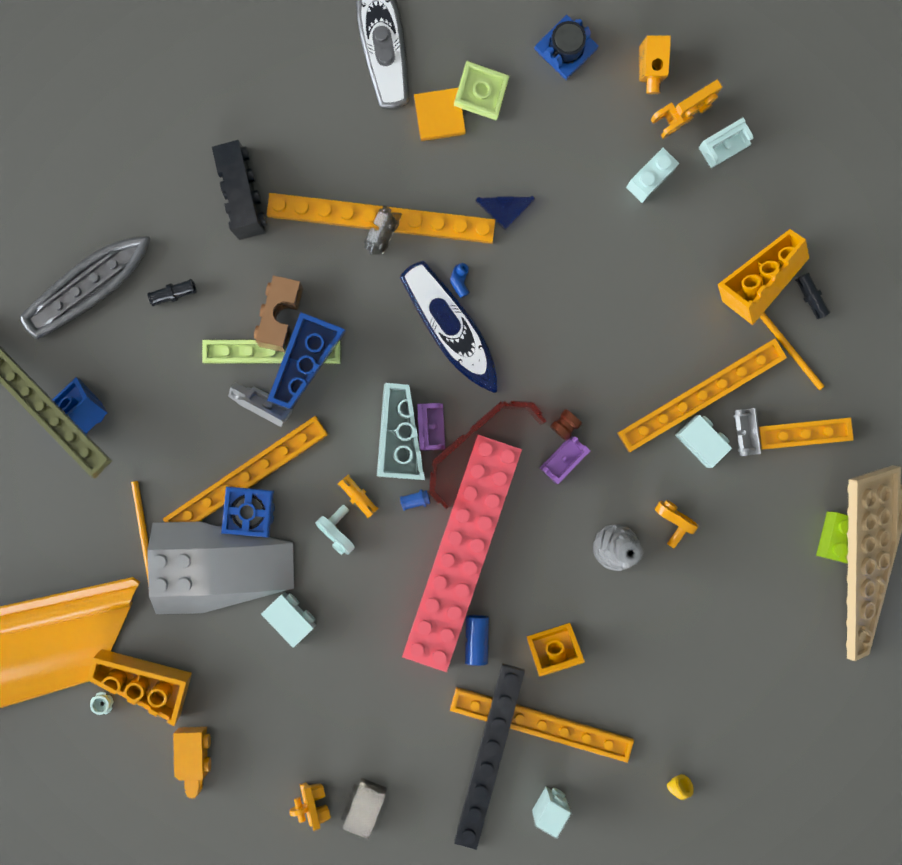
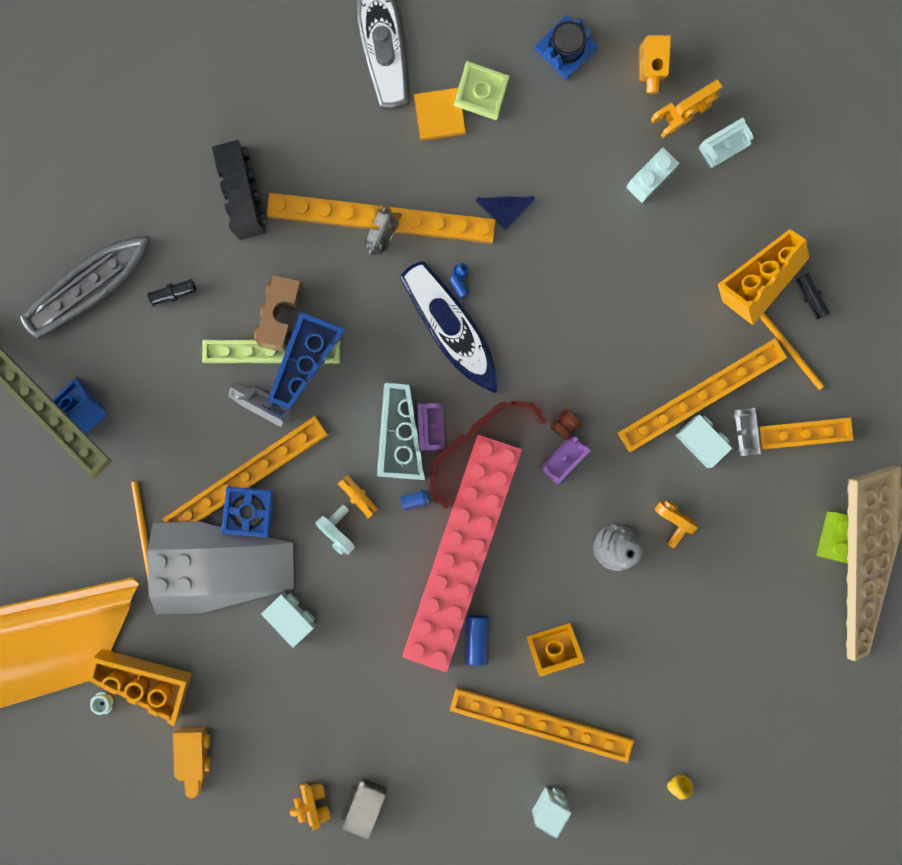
black plate [454,663,525,850] -> none

